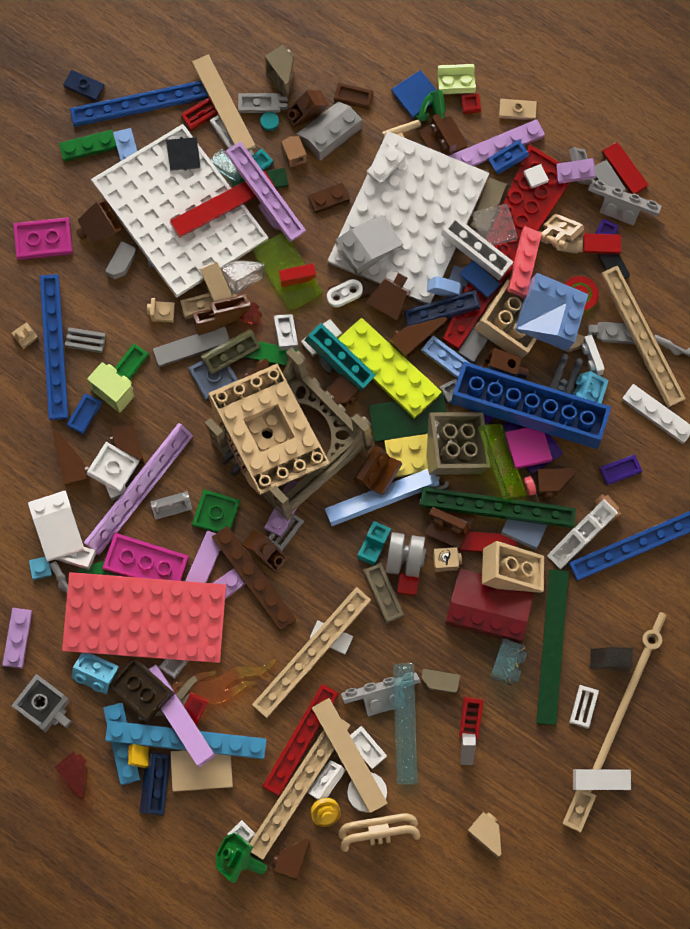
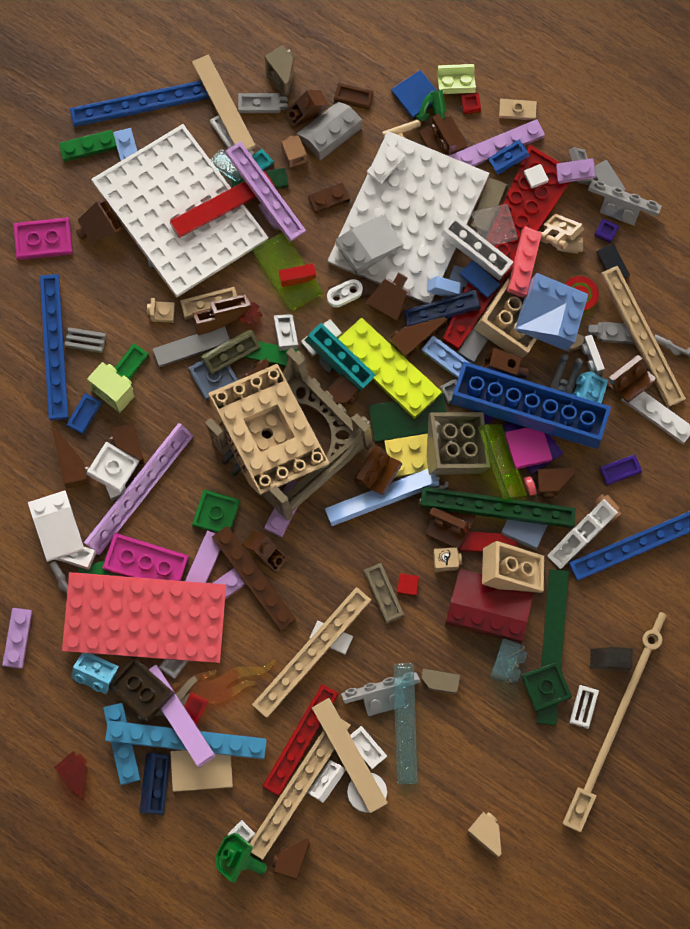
light grey hinge [11,674,71,733] -> none
tan tile [12,322,39,349] -> none
medium azure plate [29,557,52,580] -> none
dark blue plate [63,70,105,102] -> none
light grey piece [105,241,137,279] -> none
yellow tile [128,744,149,768] -> none
light grey hinge [150,491,193,520] -> none
black piece [166,137,201,171] -> none
red tile [180,98,218,131] -> none
tan tile [199,262,232,302] -> none
clear slope [221,260,264,294] -> none
teal tile [260,112,279,131] -> none
light grey tile [268,514,304,551] -> none
yellow plate [310,798,341,827] -> none
tan piece [339,813,420,852] -> none
teal slope [357,521,391,566] -> none
light grey wheel [386,532,426,578] -> none
red slope [459,696,484,739] -> none
light grey piece [460,733,476,765] -> none
white tile [573,769,631,790] -> none
red tile [583,233,621,255] -> none
red tile [602,142,649,194] -> none
none -> dark green tile [521,661,572,713]
none -> reddish brown bracket [607,355,657,402]

